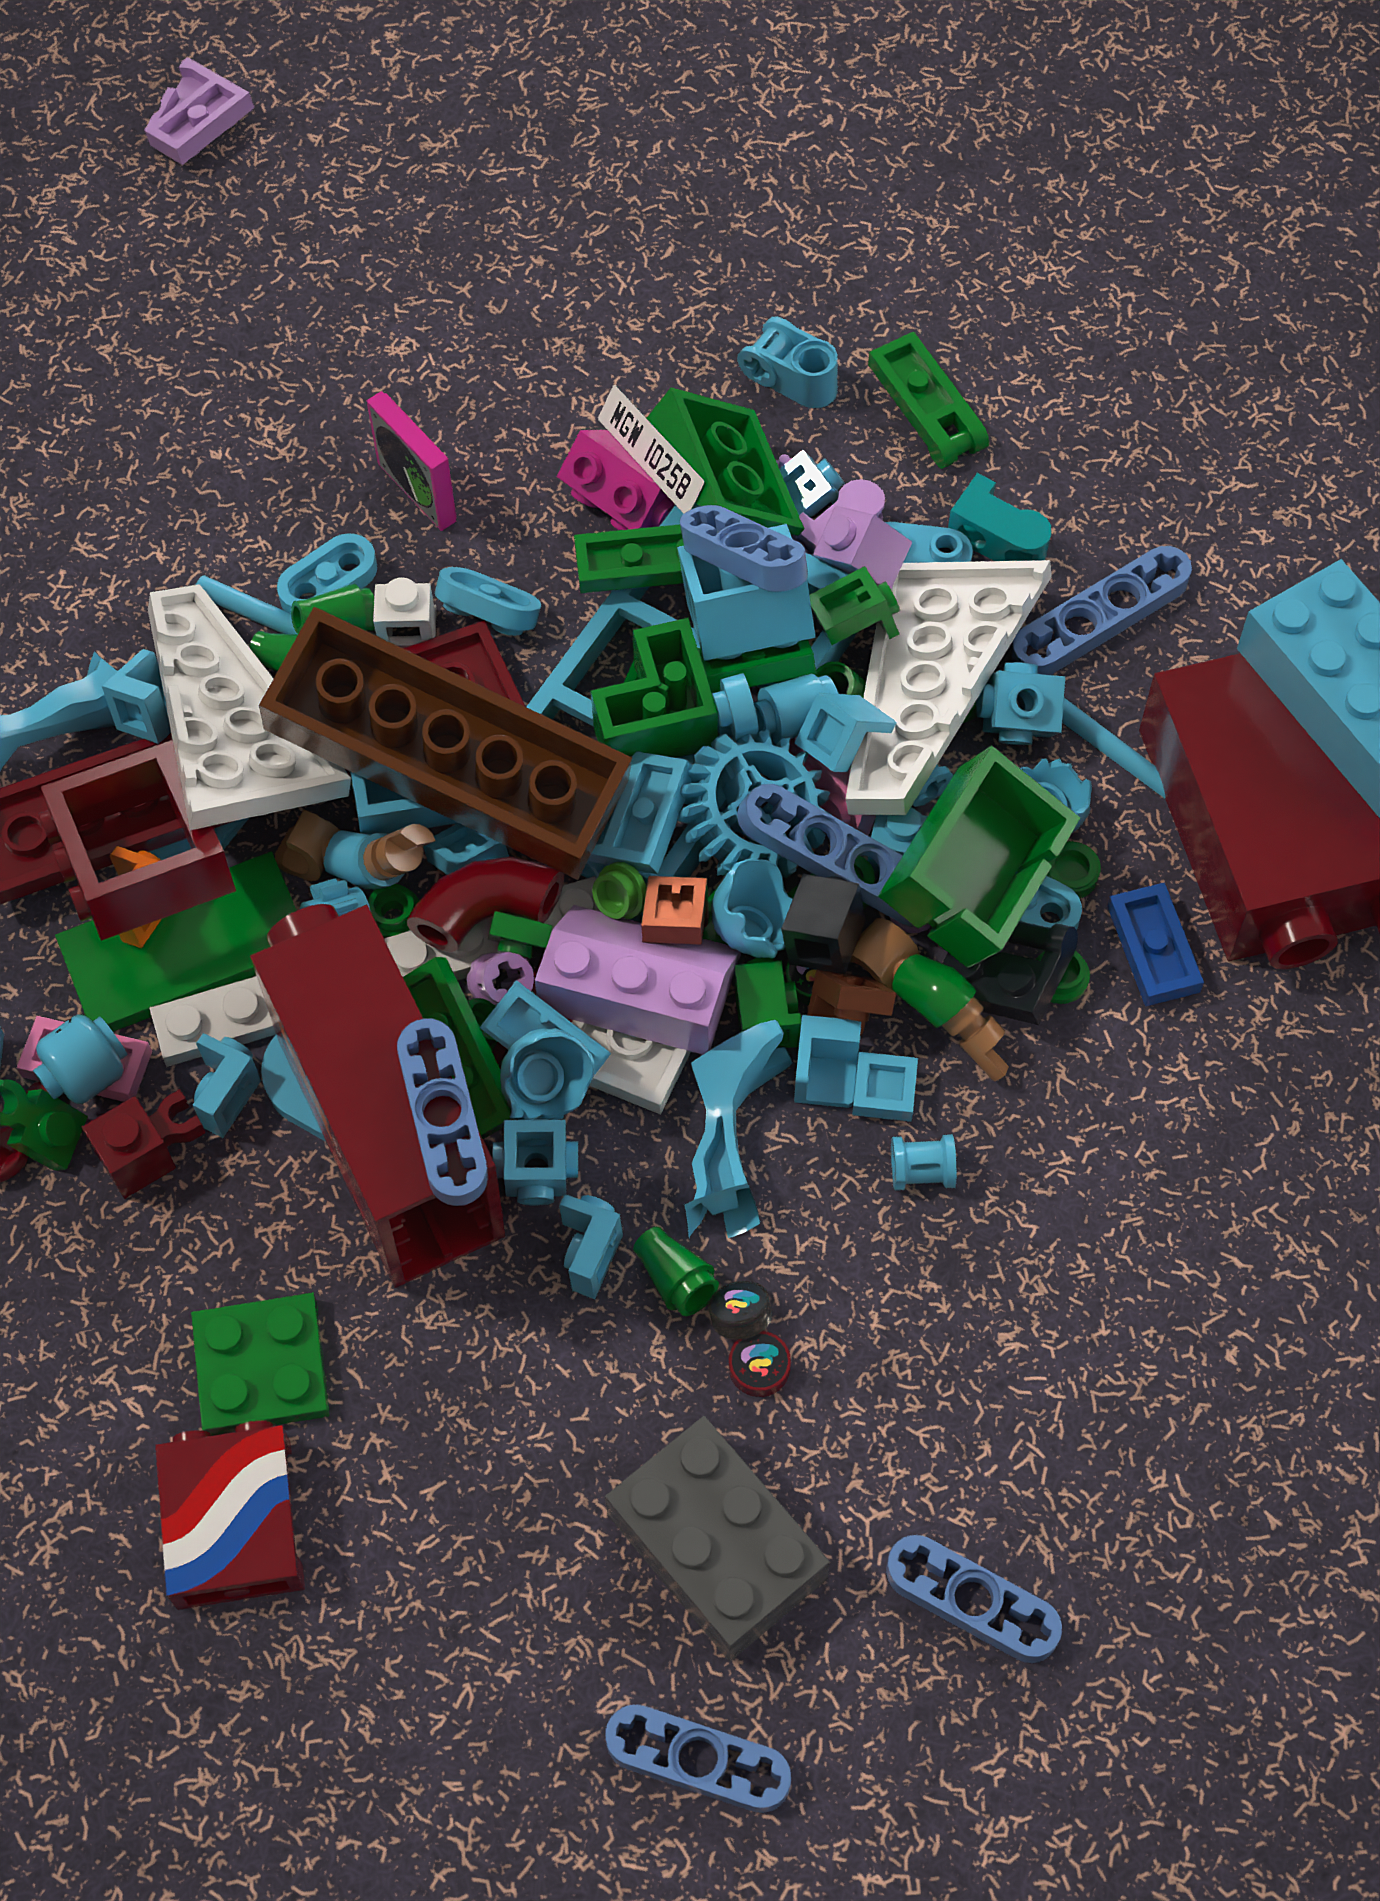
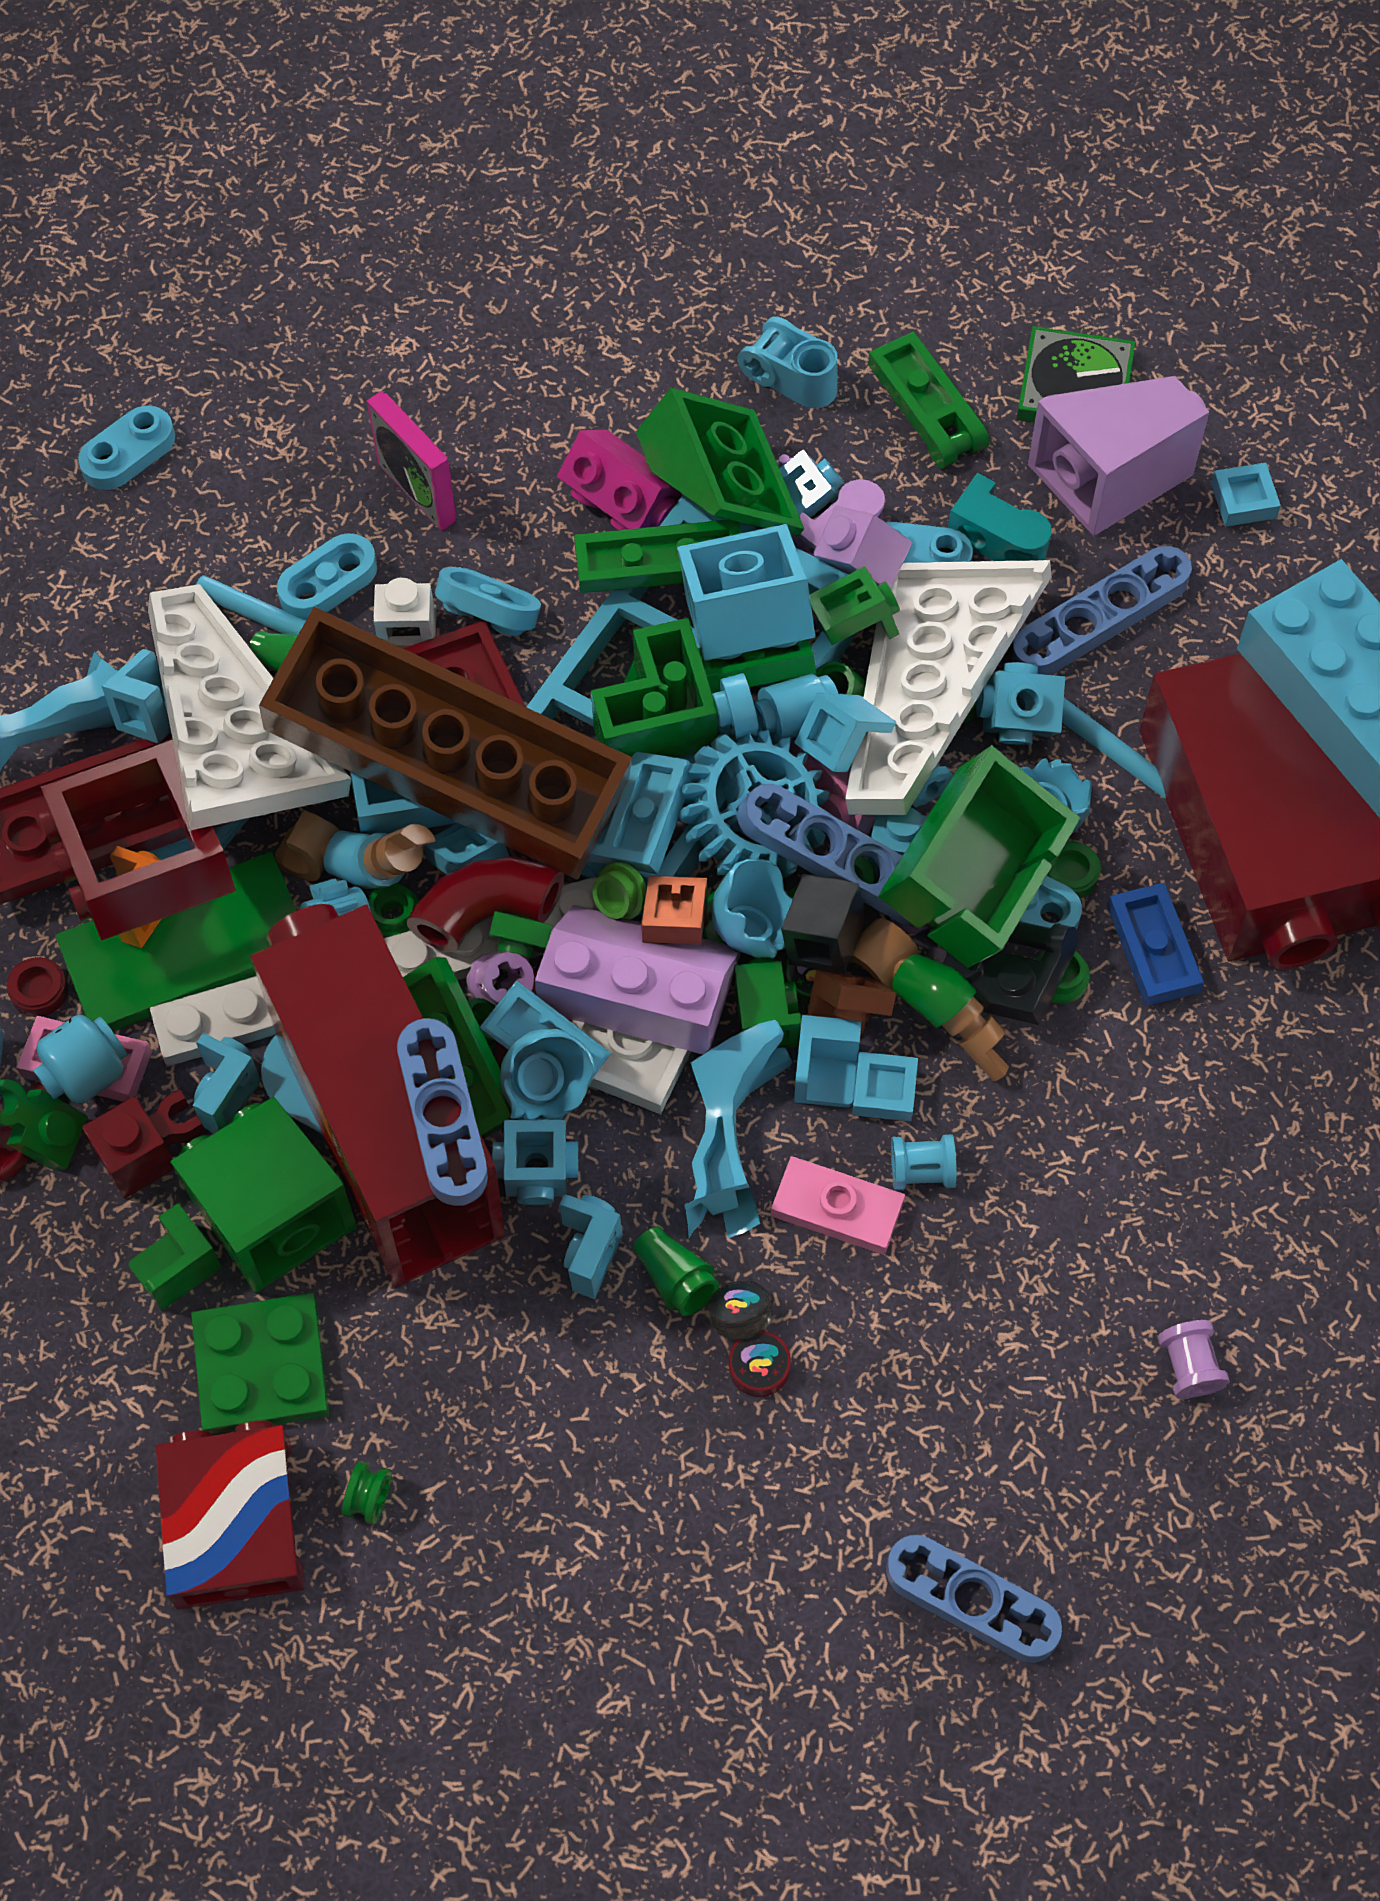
lavender wing [145,57,254,165] -> none
green cone [291,583,375,634] -> none
white sticker [598,385,705,514] -> none
dark grey brick [605,1416,830,1662] -> none
medium blue beam [605,1705,791,1813] -> none
medium blue beam [680,505,808,592] -> none
none -> dark red tile [6,957,68,1017]
none -> medium azure plate [78,406,175,490]
none -> green panel [128,1203,222,1311]
none -> green slope [170,1096,357,1294]
none -> green bush [342,1461,392,1525]
none -> bright pink plate [771,1156,905,1255]
none -> tile [1016,326,1136,423]
none -> lavender slope [1028,376,1209,536]
none -> lavender bush [1158,1320,1230,1399]
none -> medium azure plate [1211,463,1281,527]

